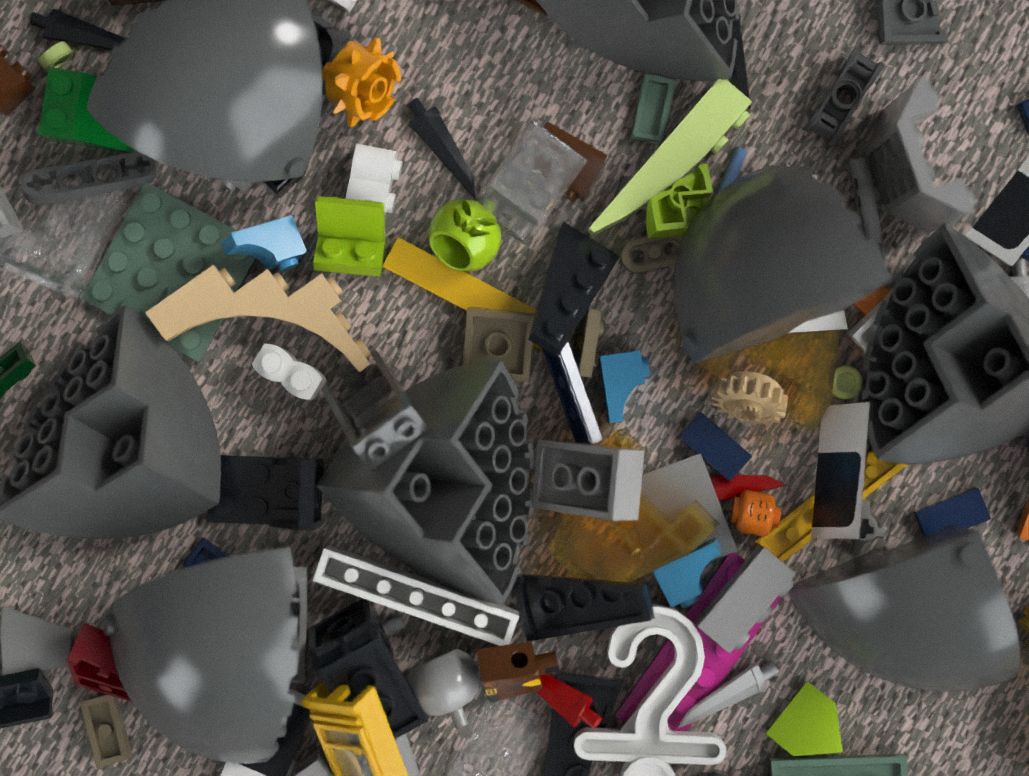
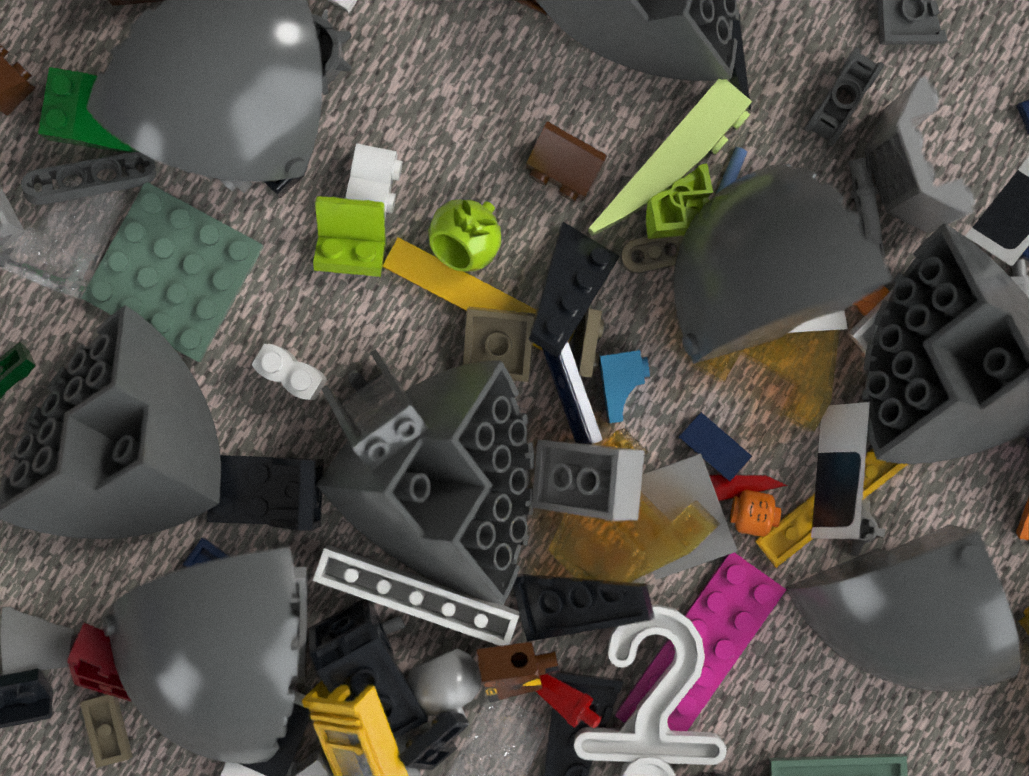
black bar [30,8,126,50] -> none
yellowish green tile [38,41,73,72] -> none
tan arch [145,265,371,372] -> none
arch [222,215,307,272] -> none
light orange brick [322,37,401,127] -> none
black bar [407,98,475,199] -> none
clear slope [476,120,588,246] -> none
sand green tile [630,73,676,146] -> none
dark azure arch [653,537,722,608] -> none
light grey bar [677,661,779,729] -> none
light grey brick [694,545,796,654] -> none
tan gear [711,371,788,425] -> none
lime slope [766,681,843,756] -> none
yellowish green tile [828,366,863,399] -> none
dark blue tile [914,487,991,536] -> none
none -> black plate [398,711,470,770]

